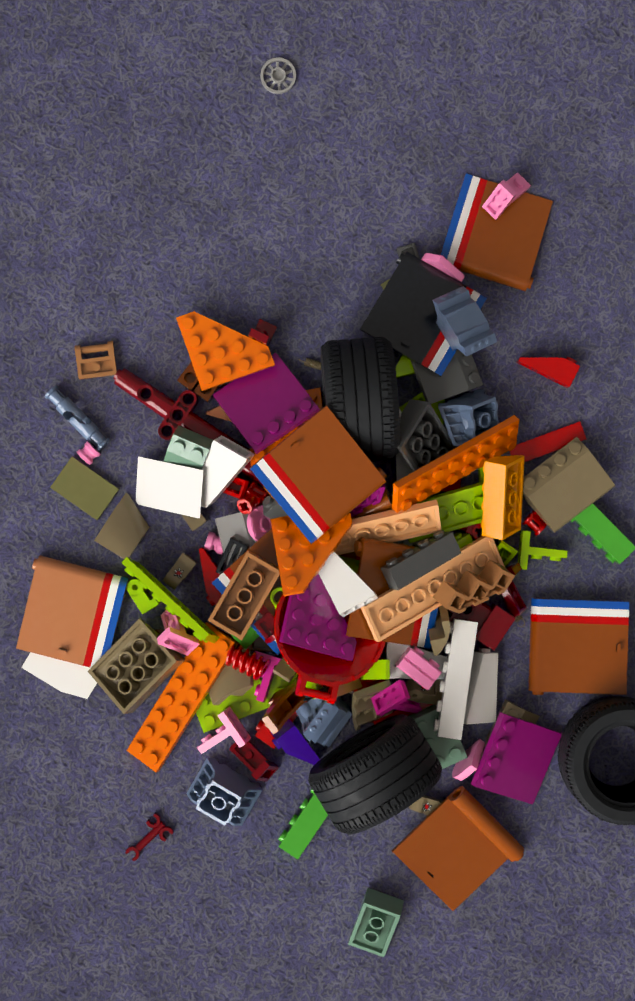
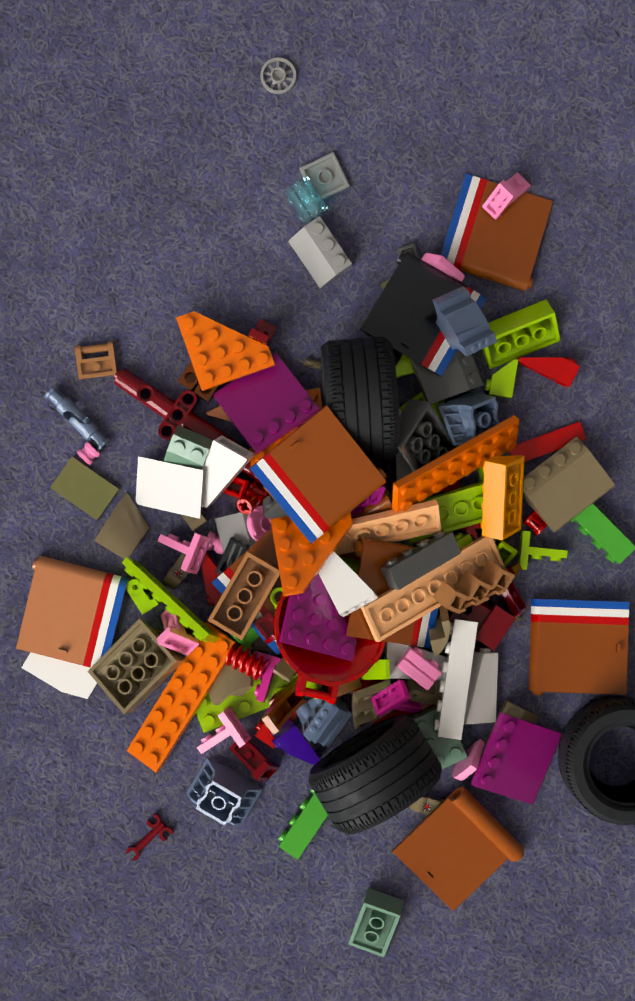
none -> bright pink bracket [158,533,211,574]
none -> clear light blue brick [285,177,329,224]
none -> light grey slope [288,216,352,289]
none -> light grey tile [299,152,350,203]
none -> lime slope [482,300,561,369]
none -> lime slope [485,359,518,399]

